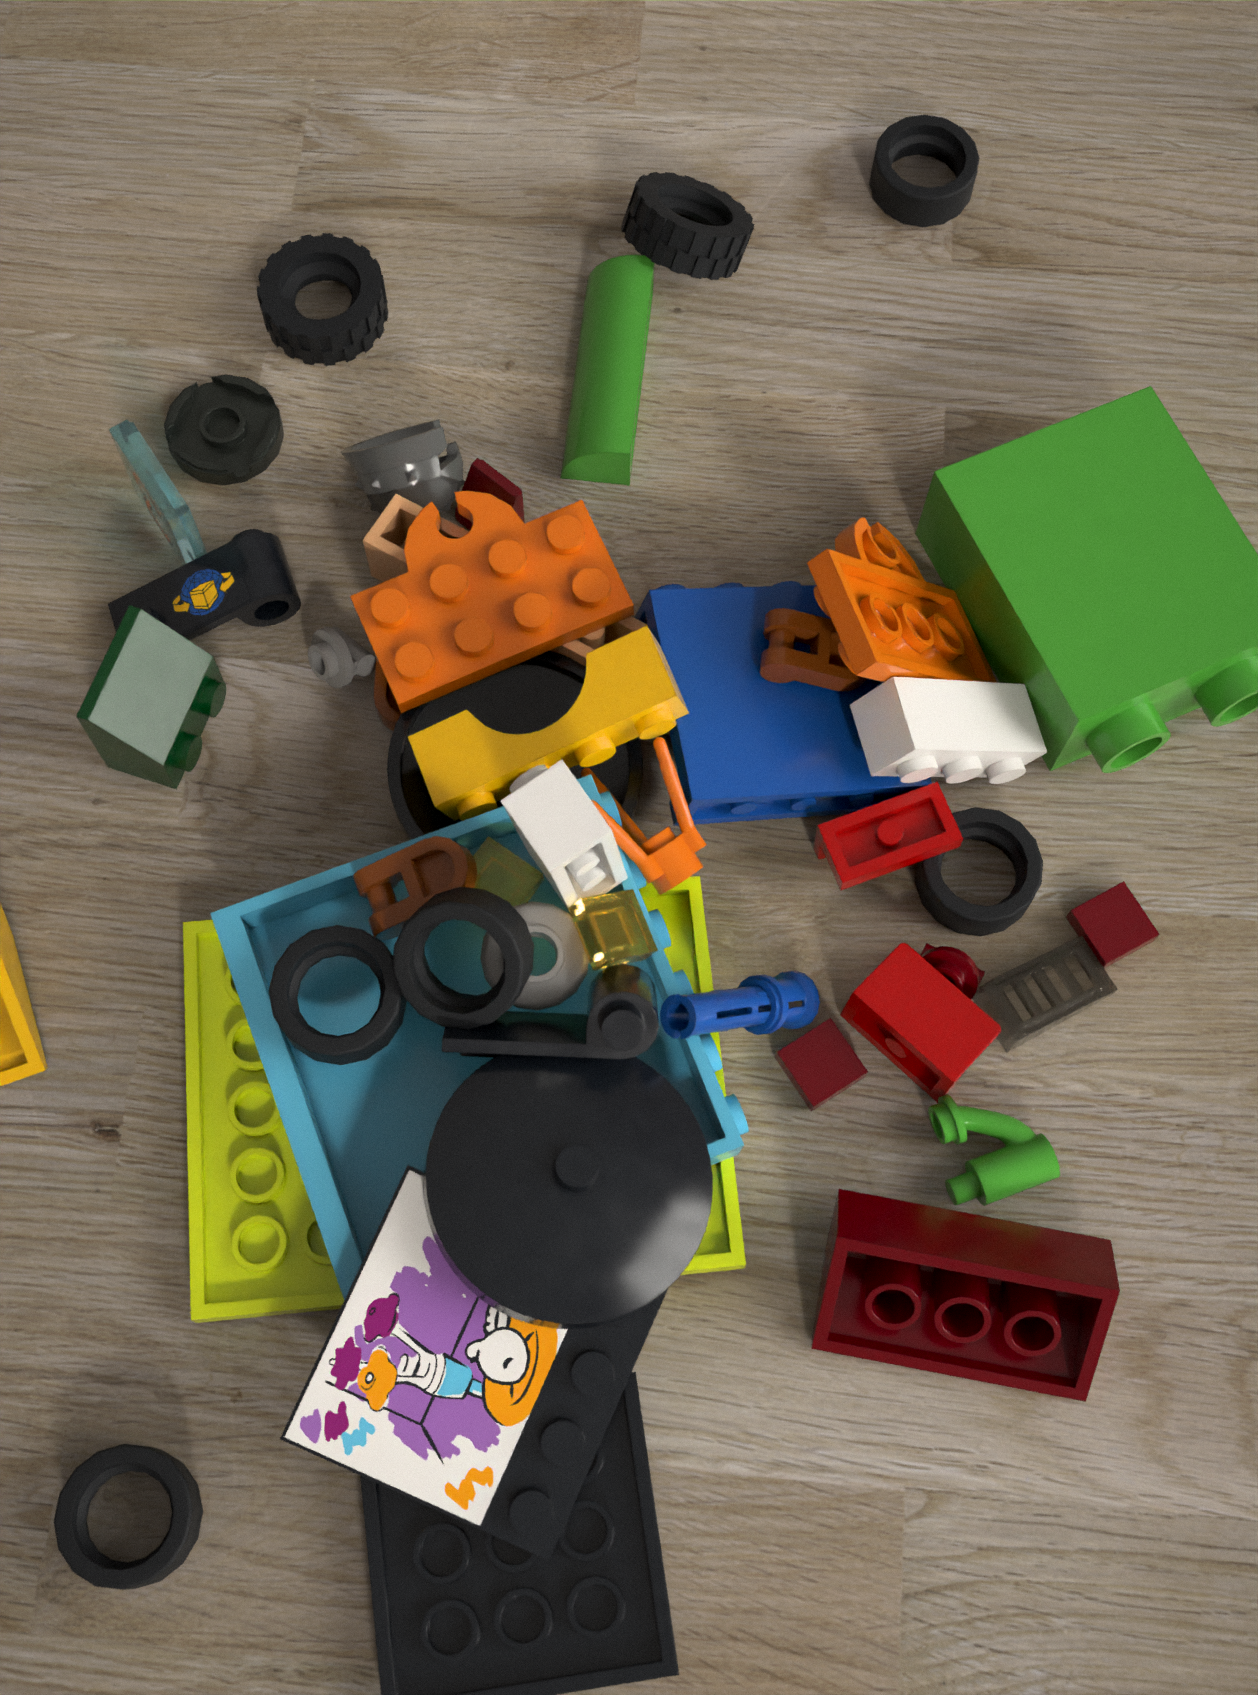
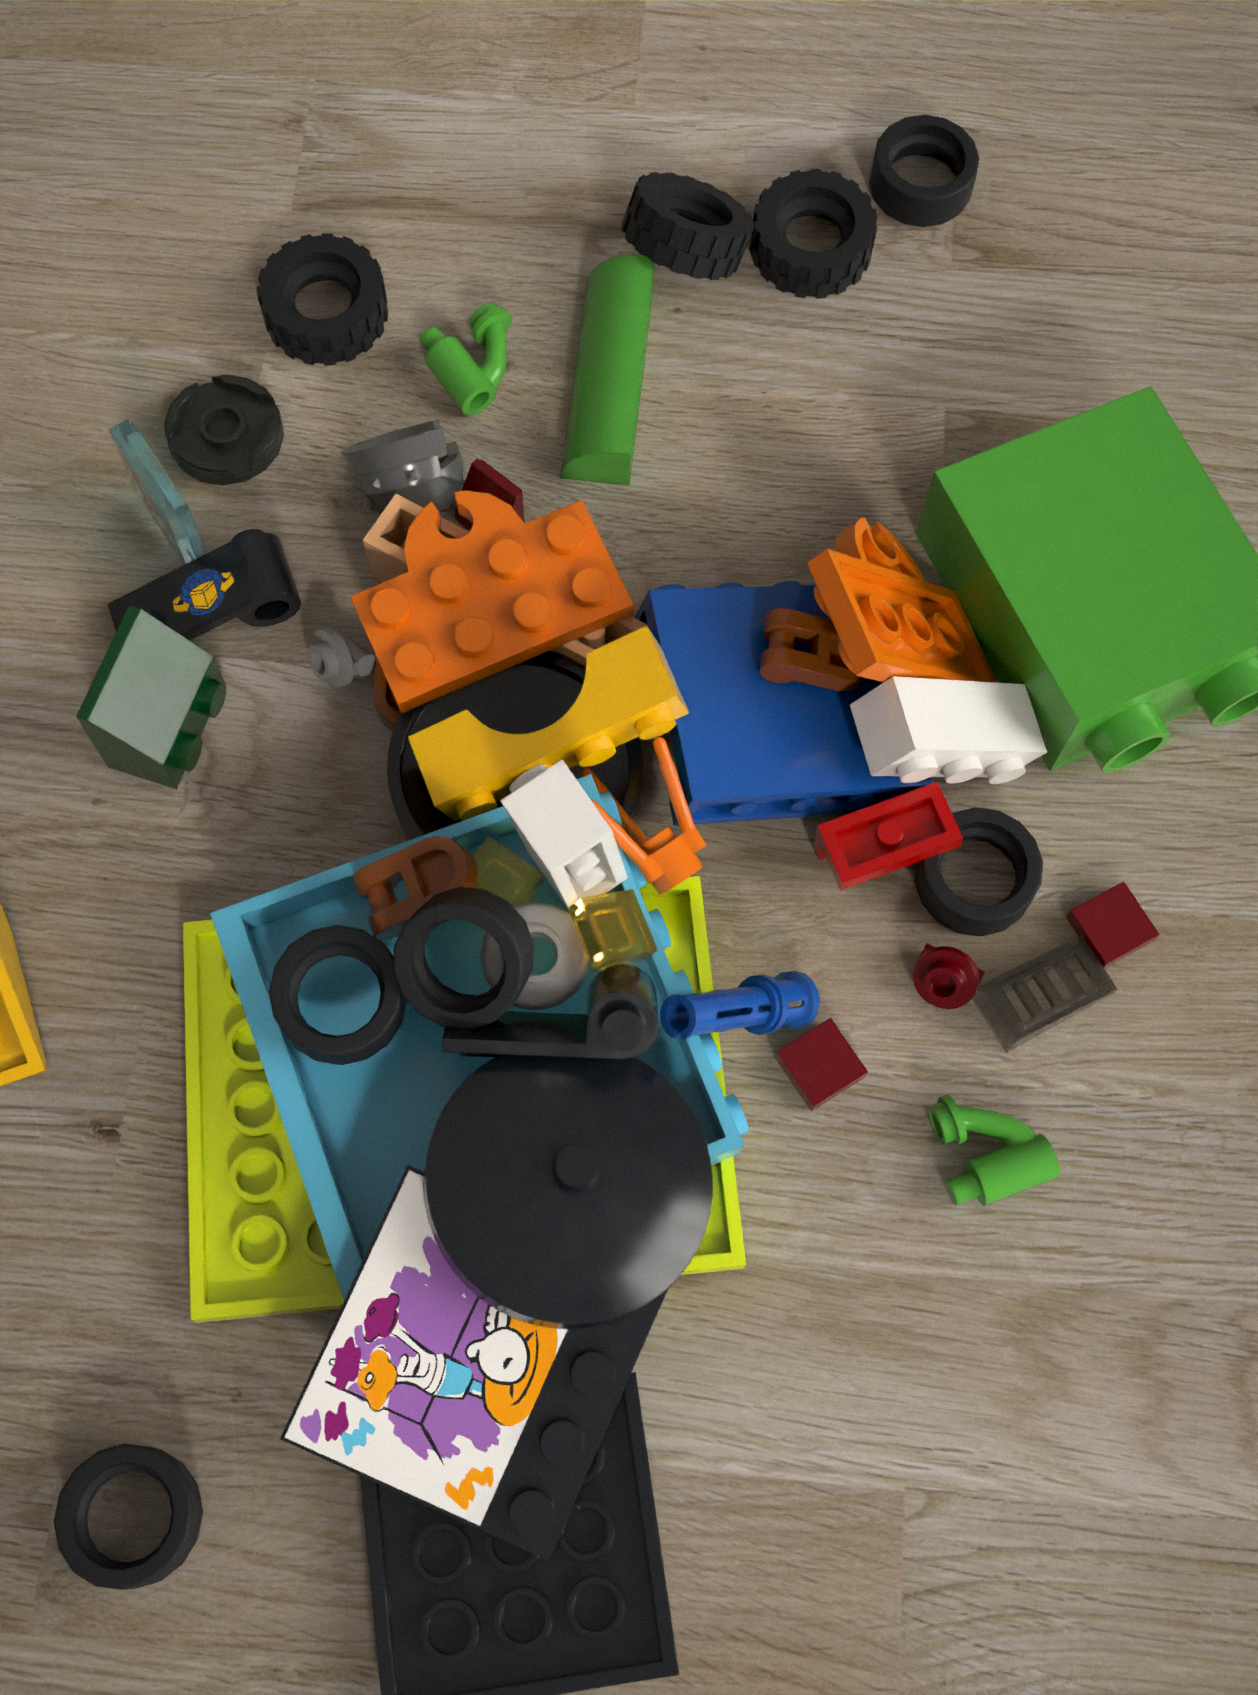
dark red slope [811,1189,1120,1402] -> none
red panel [840,943,1001,1103] -> none
none -> bright green plant [420,303,512,416]
none -> black tyre [750,169,877,299]

